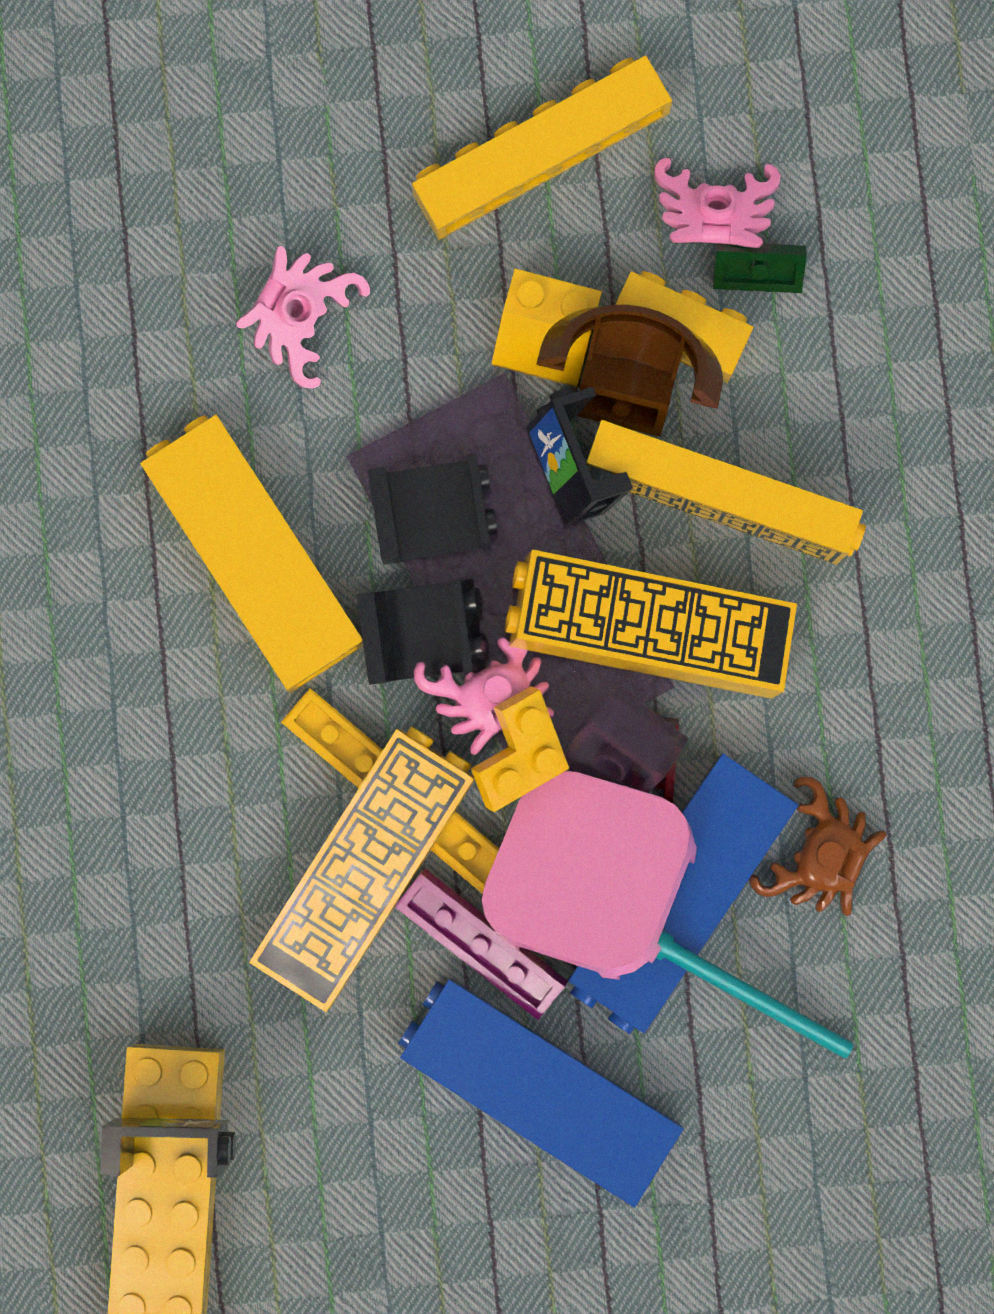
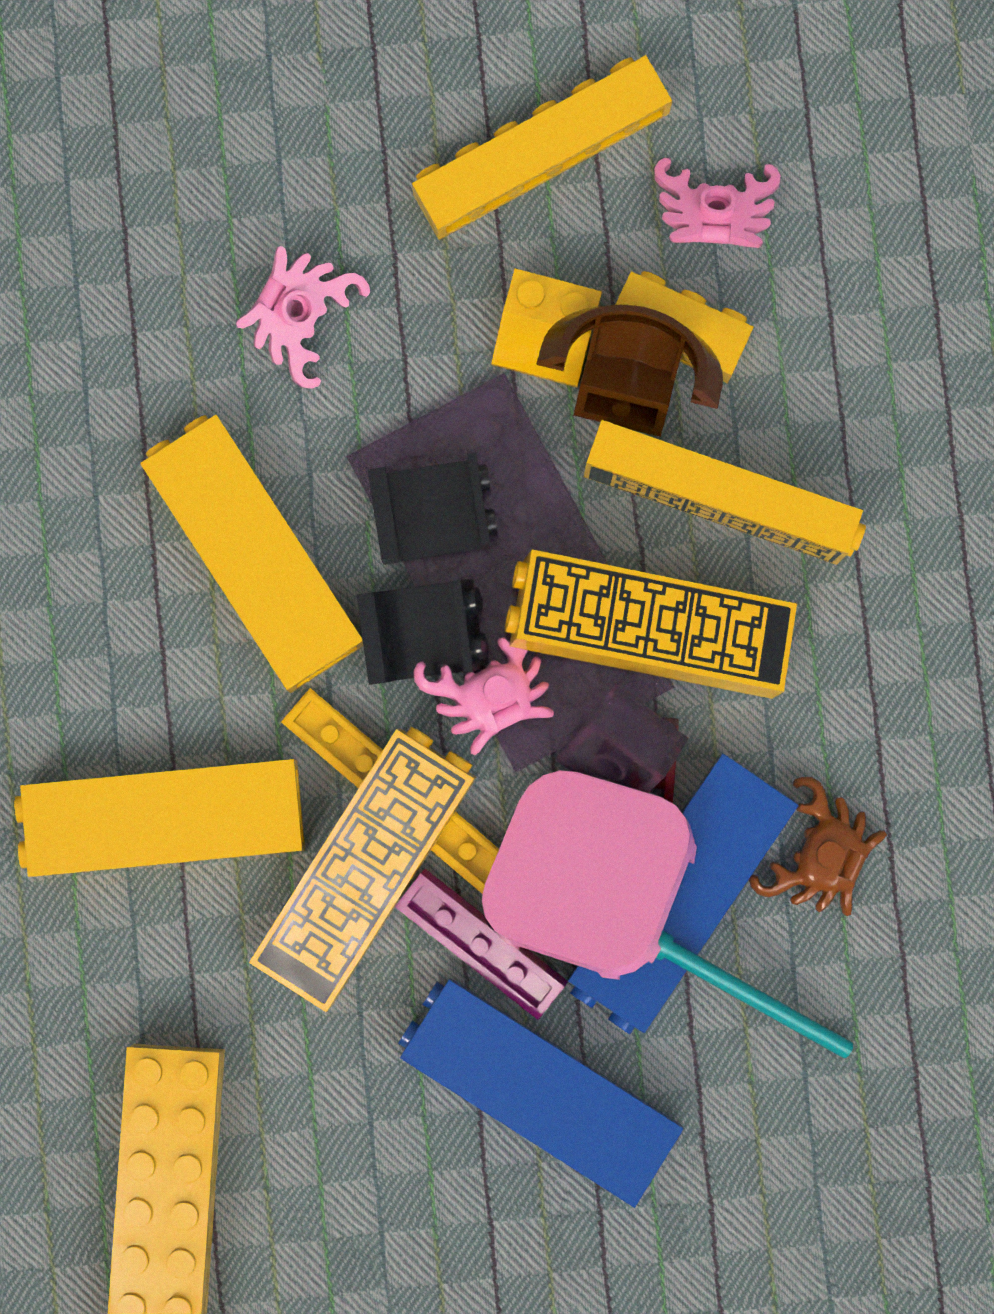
black panel [100,1118,236,1178] -> none
yellow plate [471,686,569,812] -> none
black panel [526,386,633,527] -> none
dark green plate [713,243,807,293] -> none
none -> yellow brick [14,759,305,877]

